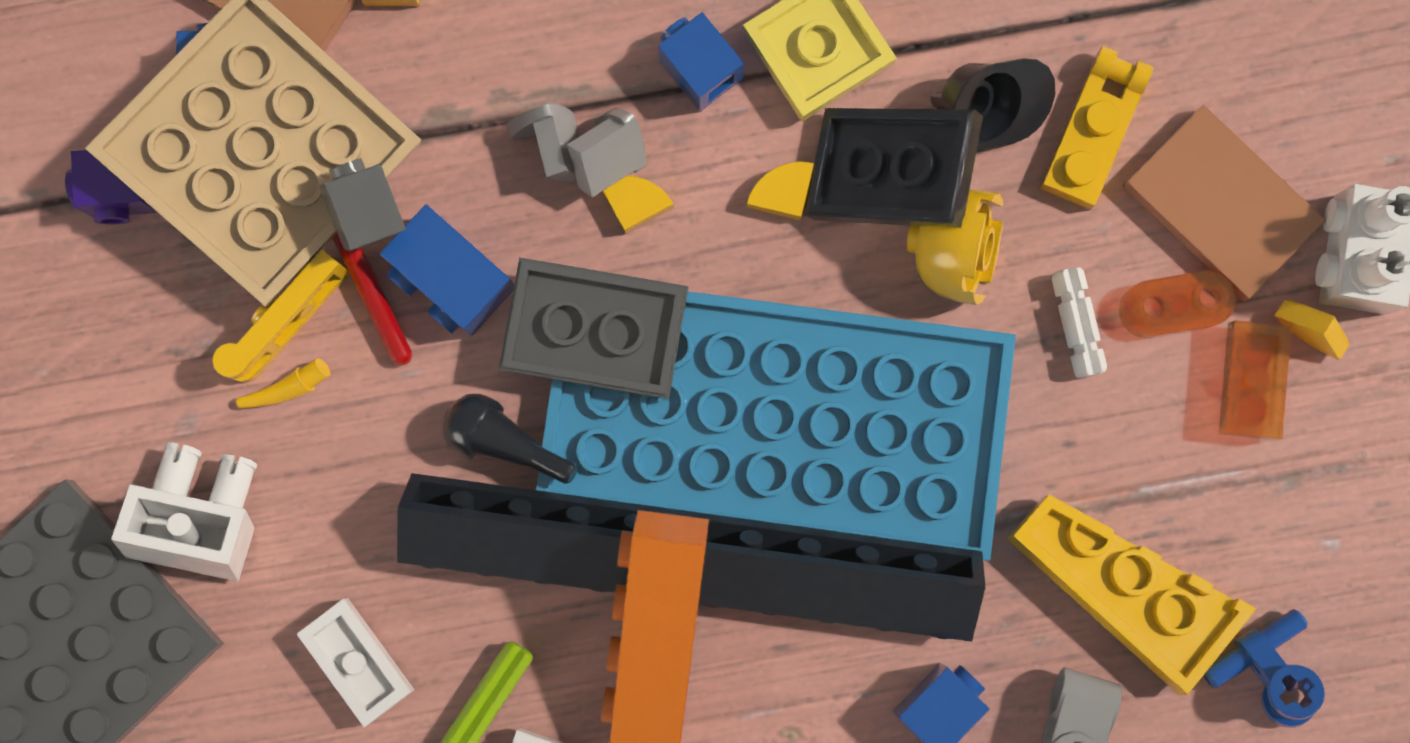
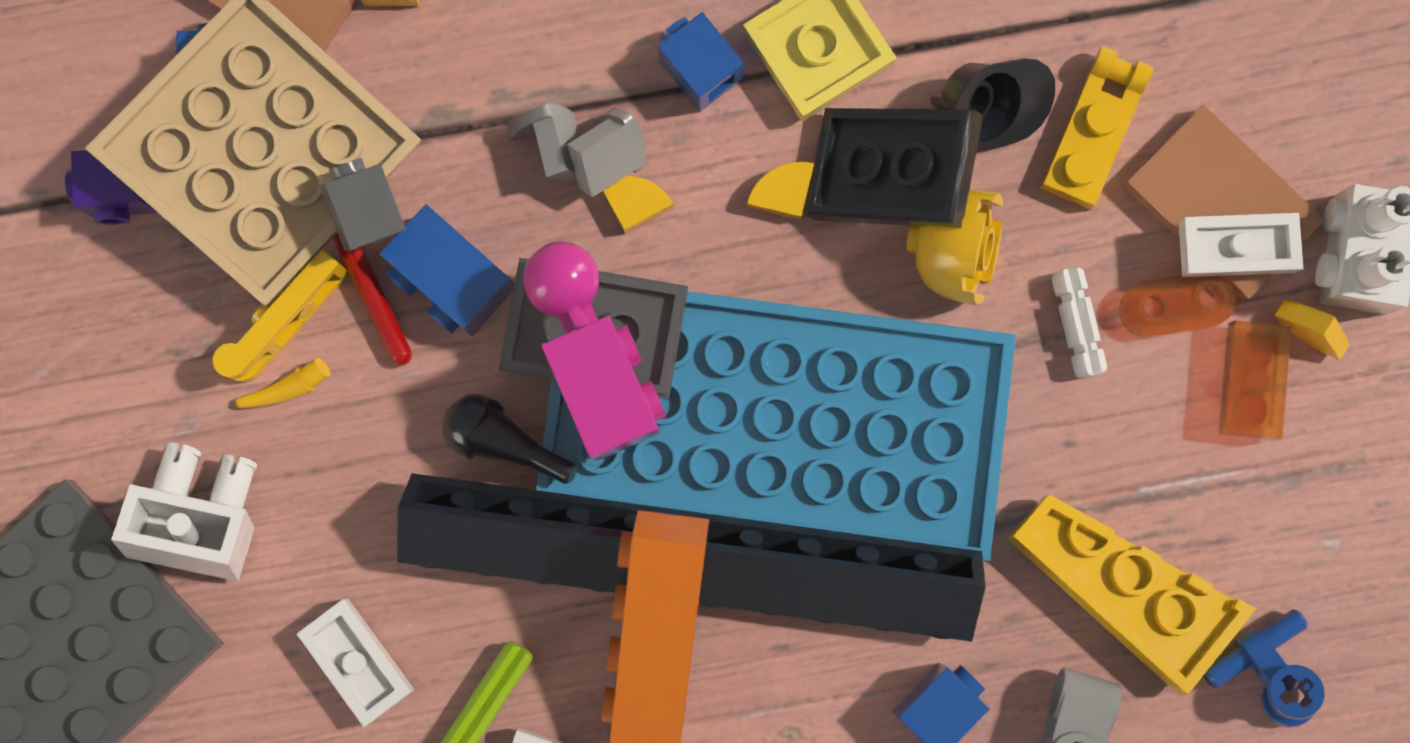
none -> dark pink brick [523,241,666,461]
none -> white plate [1179,213,1303,277]

